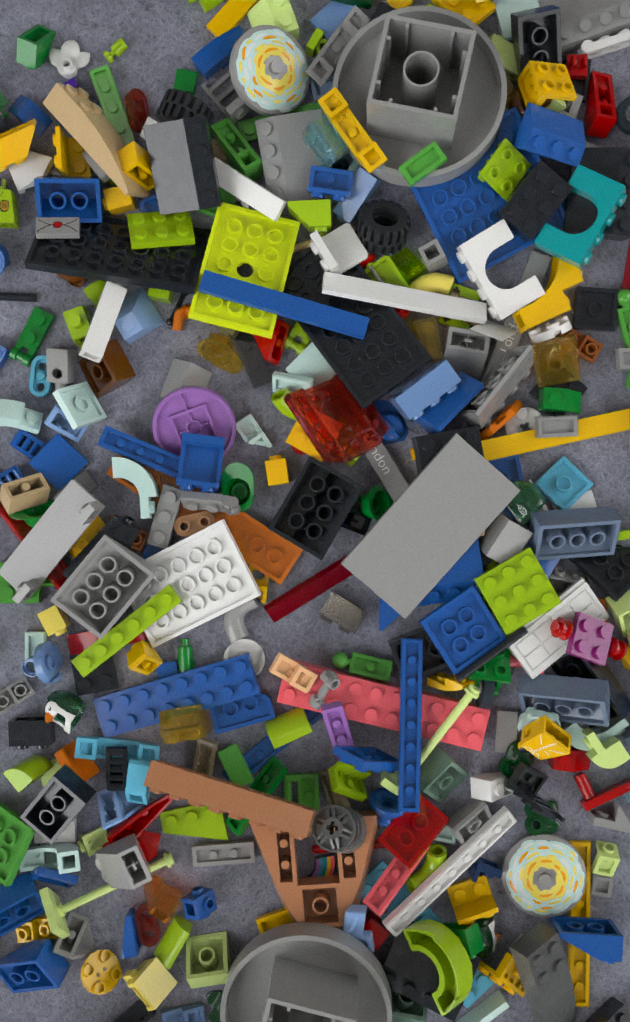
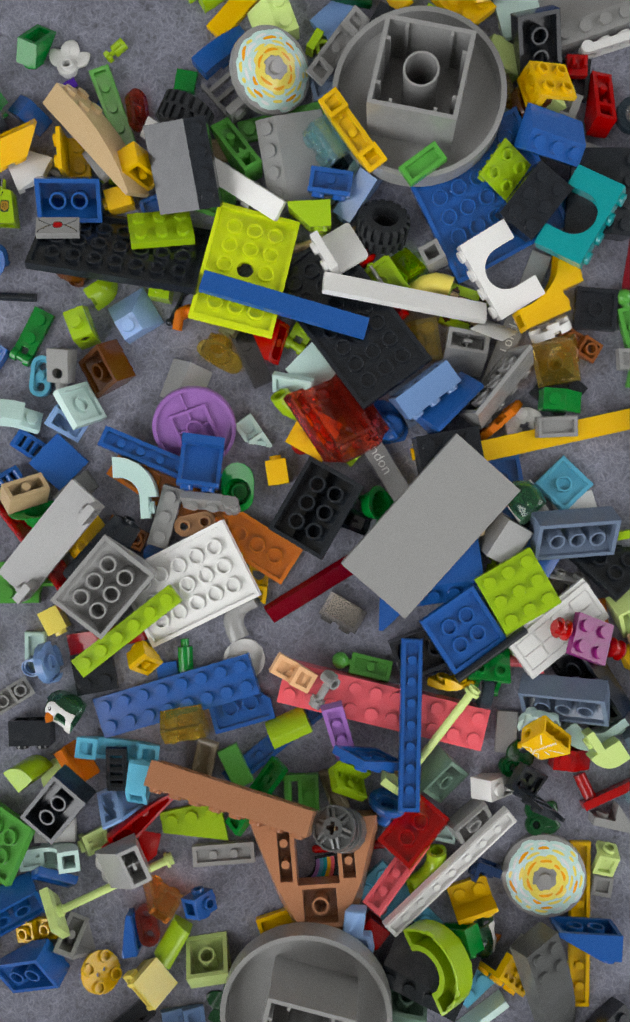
white brick [79,281,127,363] -> none

